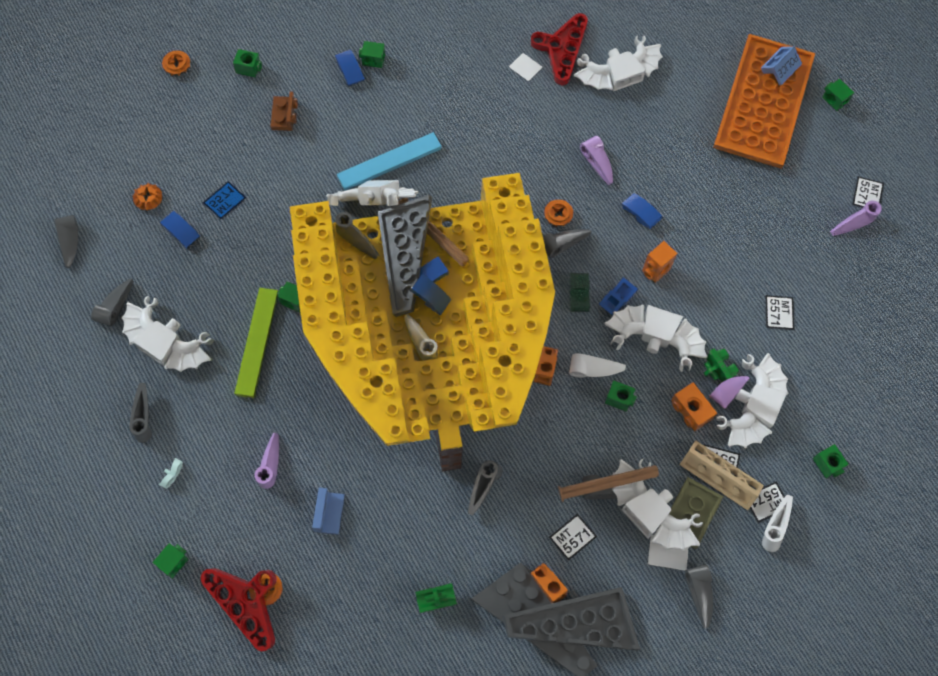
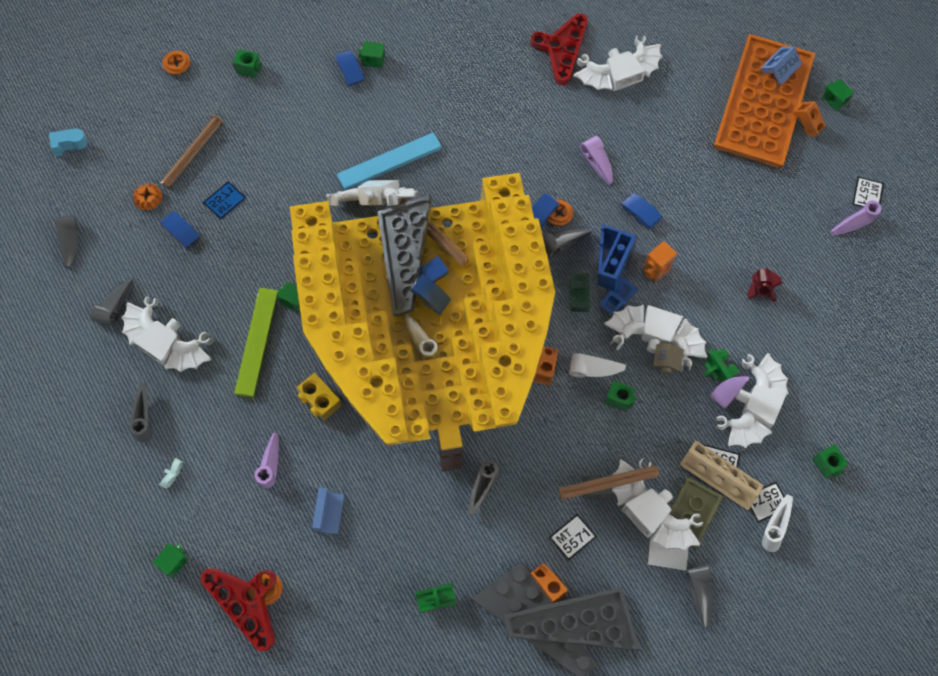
dark orange bracket [270,91,298,131] -> none
dark grey piece [335,212,380,259] -> none
white sticker [509,53,542,81] -> none
orange brick [671,382,717,431] -> none
white sticker [765,295,794,330] -> none
none -> medium azure leg [49,129,88,156]
none -> medium nougat axle [161,114,224,188]
none -> yellow brick [297,373,342,421]
none -> blue slope [532,193,559,228]
none -> blue wedge [597,224,637,291]
none -> dark tan brick [653,343,684,374]
none -> dark red brick [747,268,782,302]
none -> orange leg [793,102,825,137]

